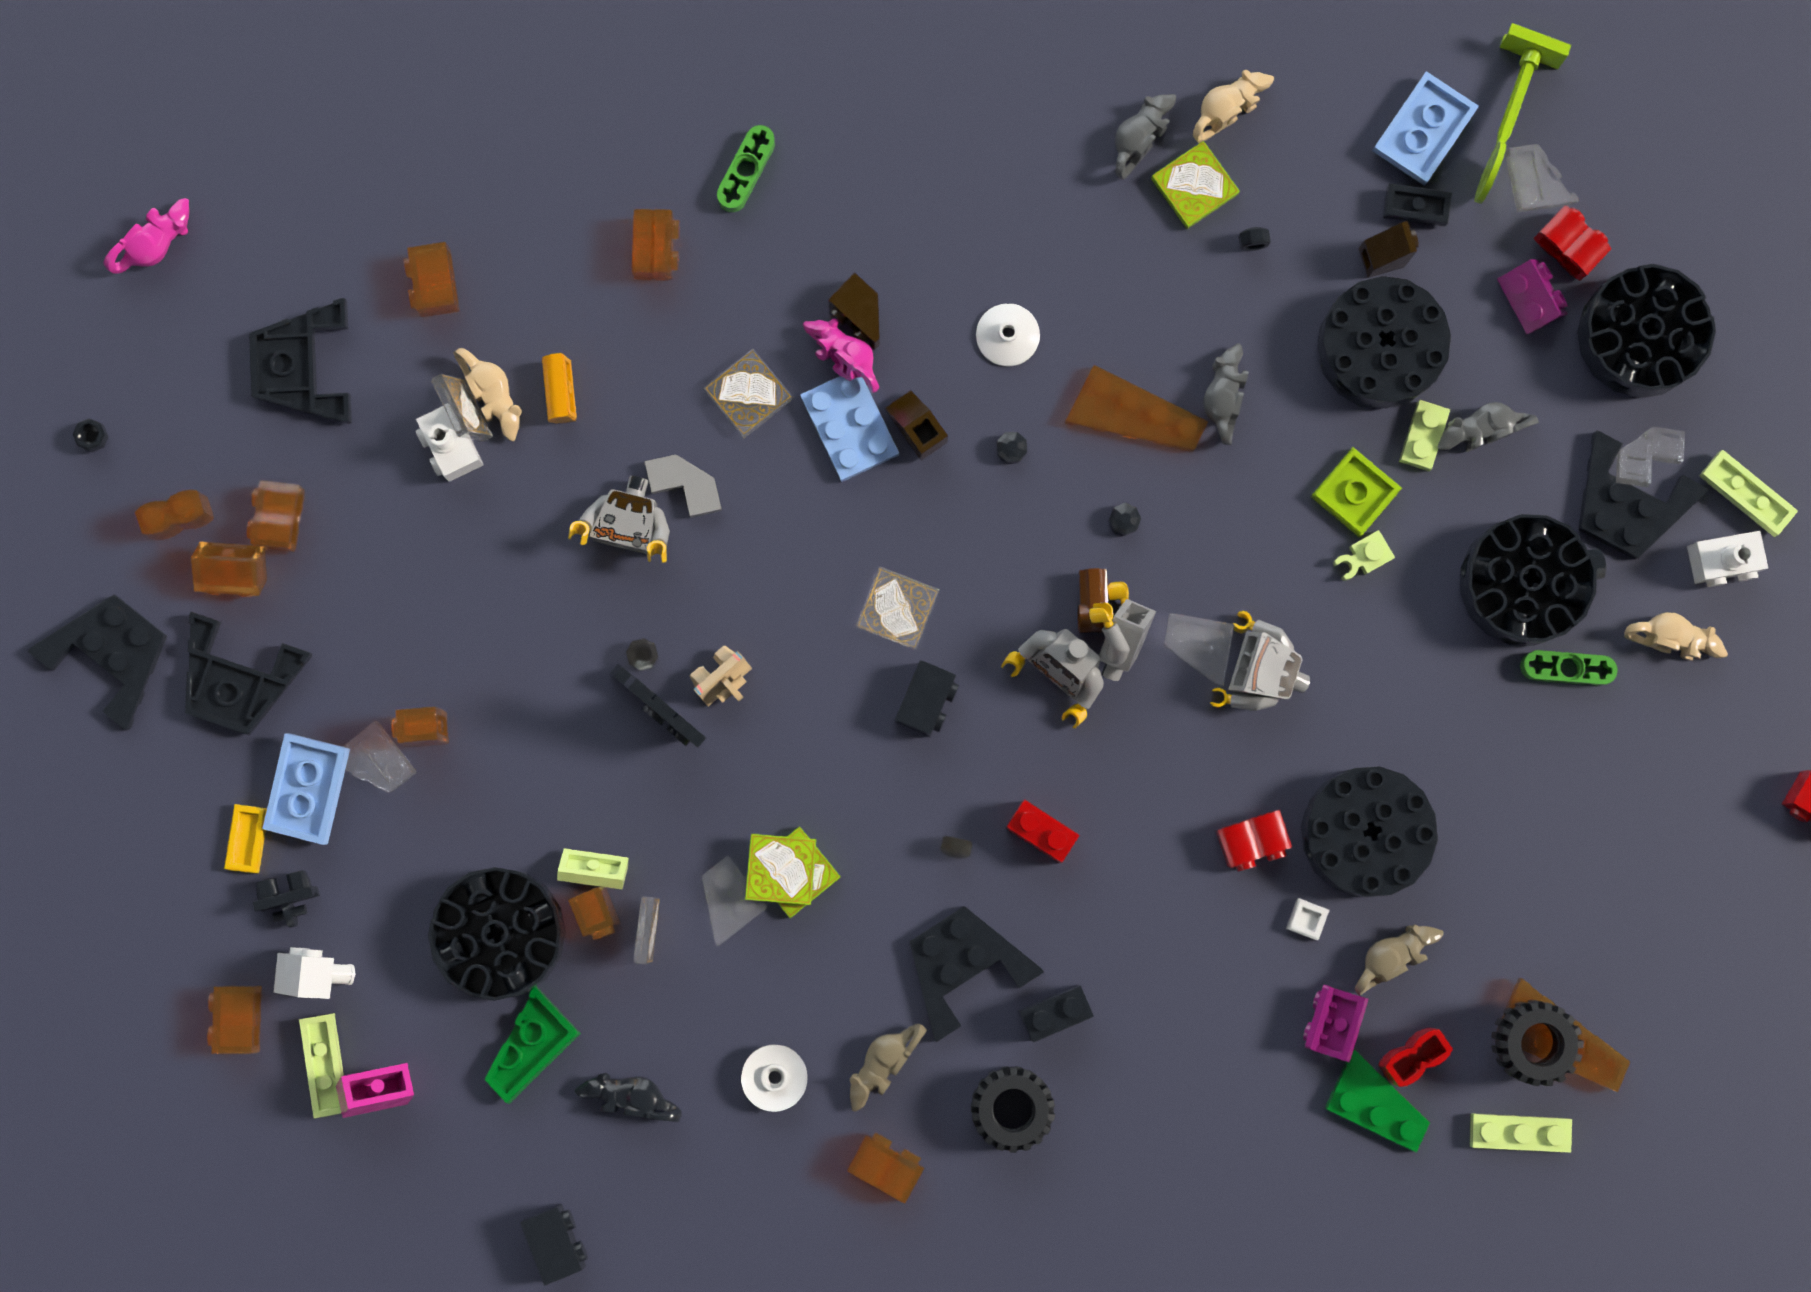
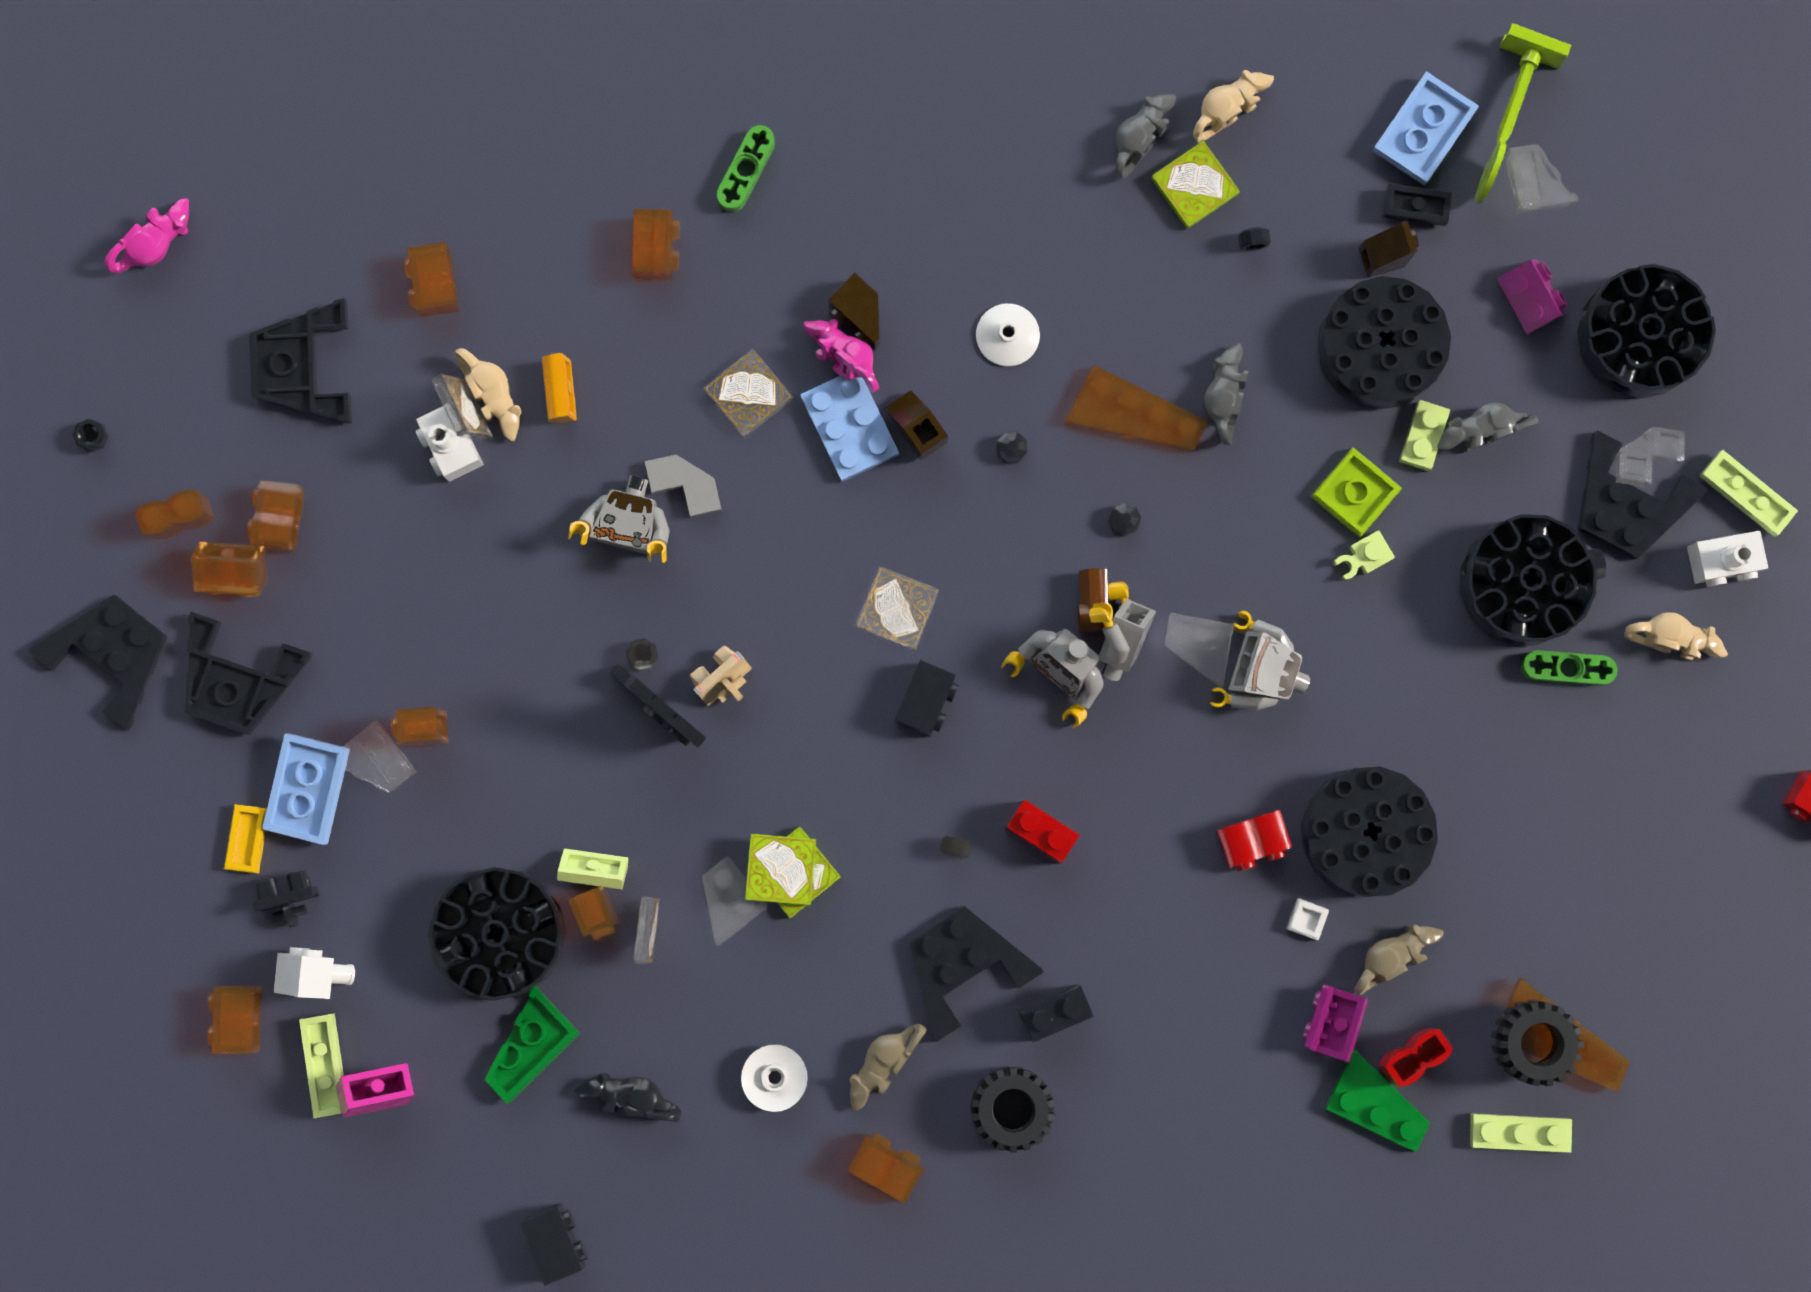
red brick [1534,205,1612,281] -> none

